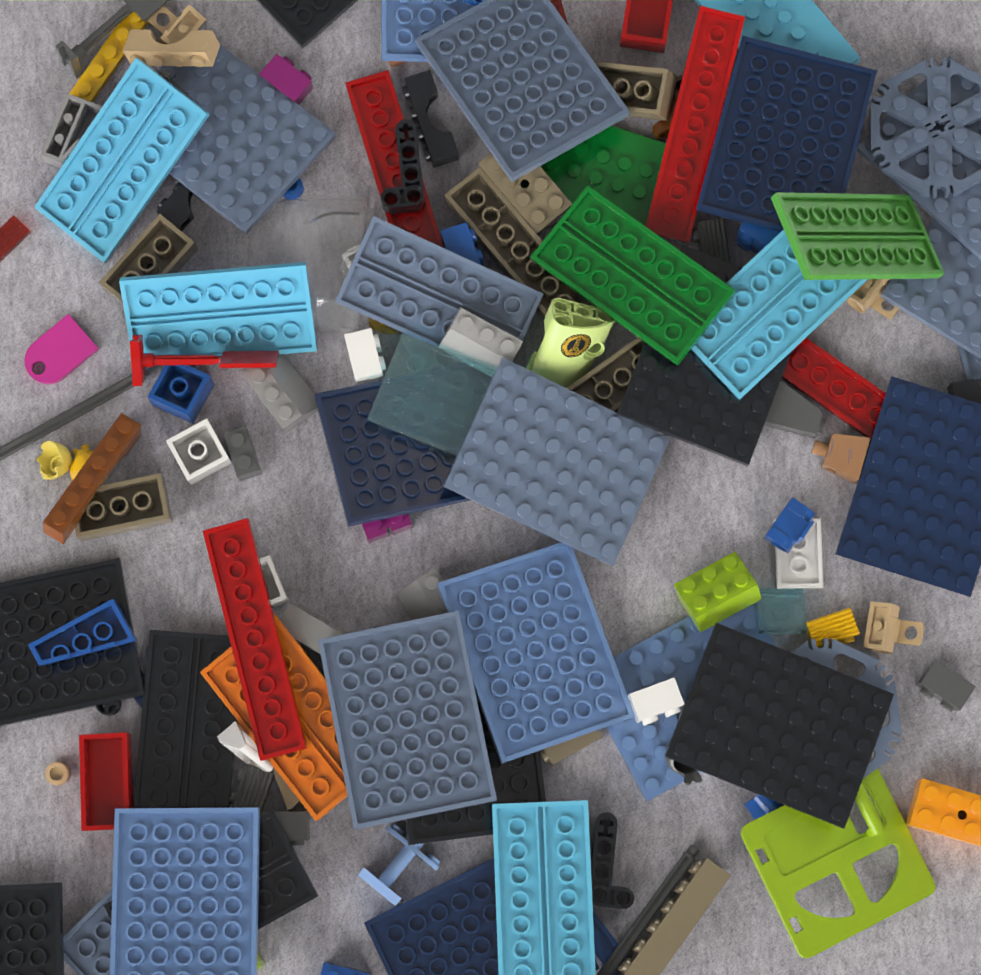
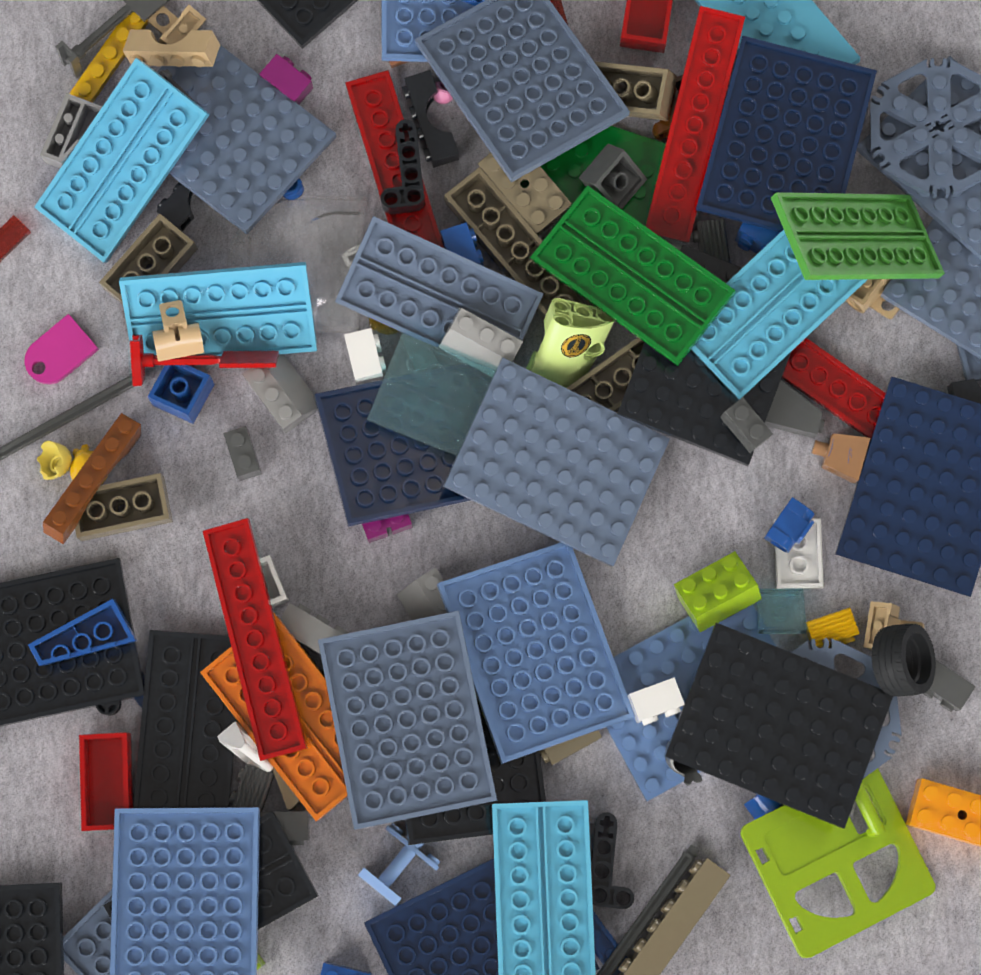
tan tile [45,761,70,785] -> none
white brick [166,418,232,485] -> none
none -> tan piece [152,300,204,362]
none -> bright pink piece [433,82,453,104]
none -> dark grey slope [579,144,647,209]
none -> dark grey brick [720,397,773,453]
none -> black tyre [872,624,936,697]

